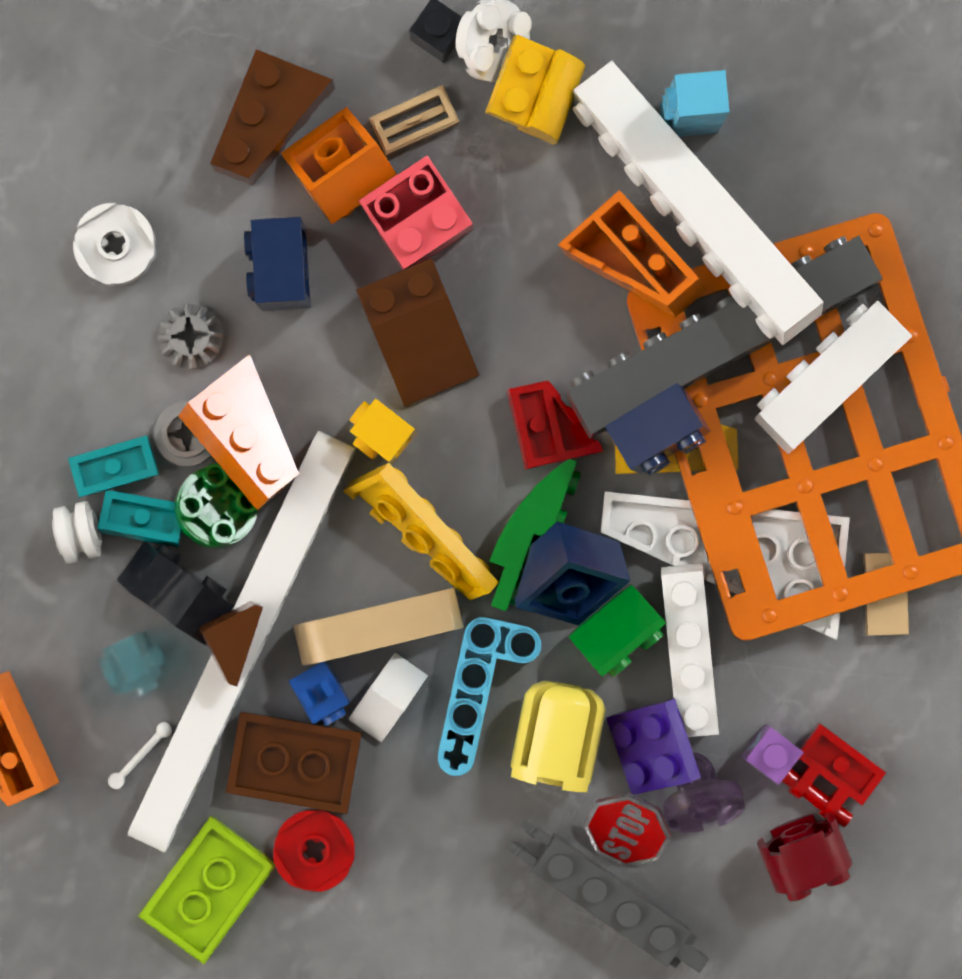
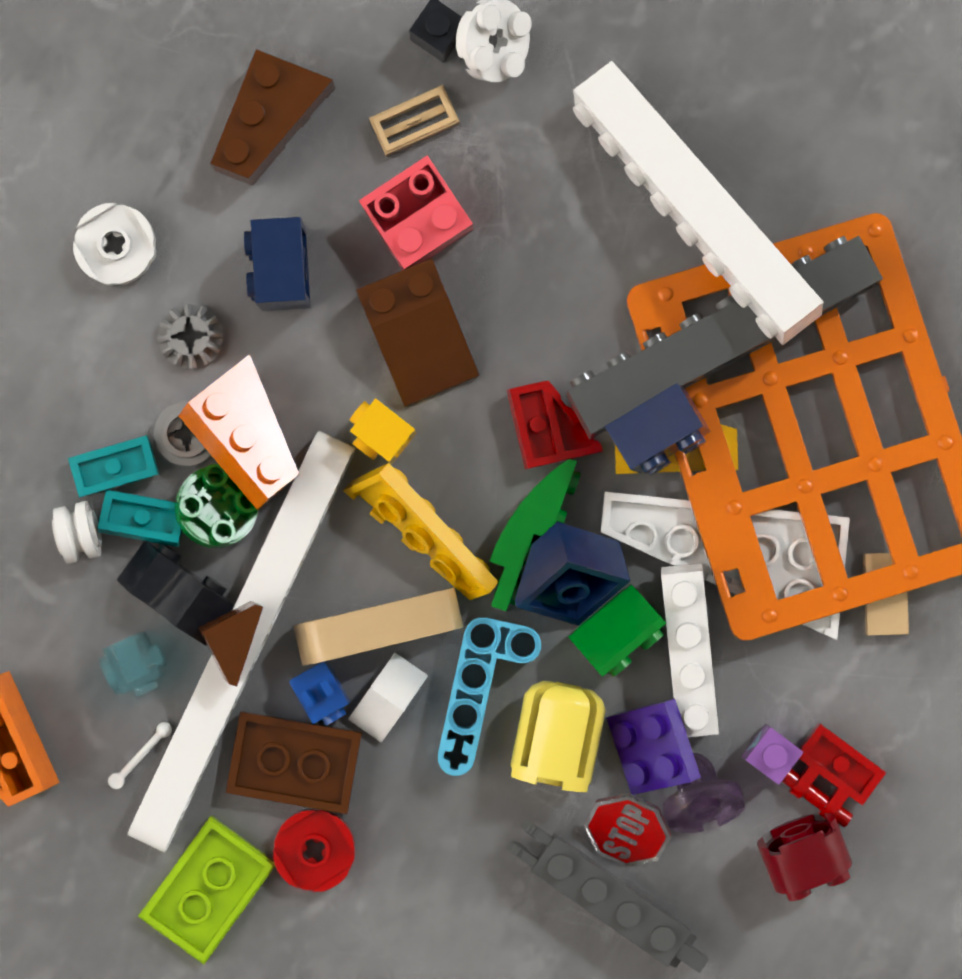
orange slope [280,106,397,225] -> none
yellow brick [485,35,586,145] -> none
orange wedge [558,190,707,317] -> none
medium azure brick [659,70,730,137] -> none
white brick [754,300,912,455] -> none

